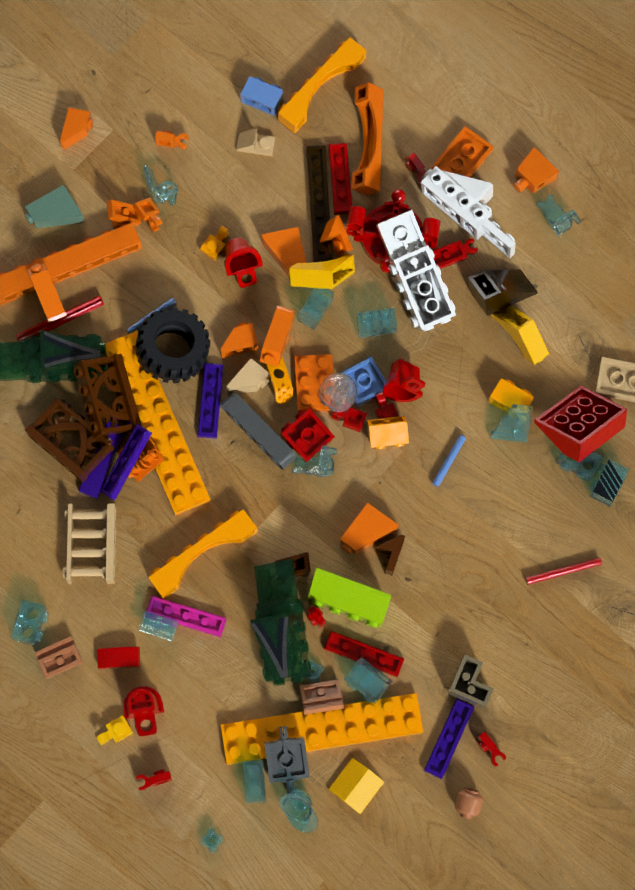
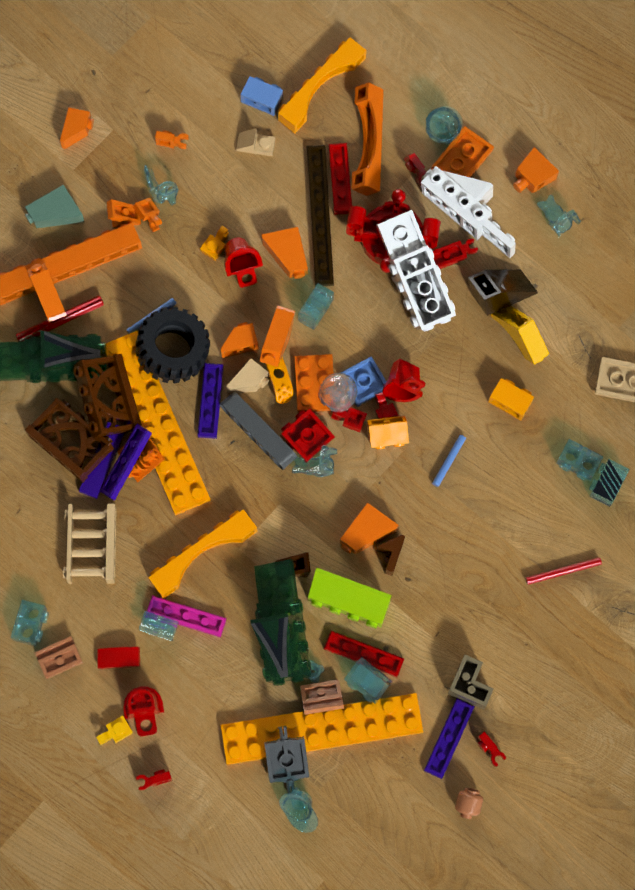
clear light blue plate [200,828,224,853] -> none
clear light blue brick [243,760,266,804] -> none
yellow arch [288,254,355,289] -> none
red plate [307,605,326,629] -> none
orange slope [320,215,353,257] -> none
yellow slope [328,758,384,814] -> none
clear light blue brick [356,308,397,338] -> none
clear light blue wing [490,404,533,443] -> none
red slope [534,386,627,462] -> none
none -> clear light blue cylinder [426,106,463,143]

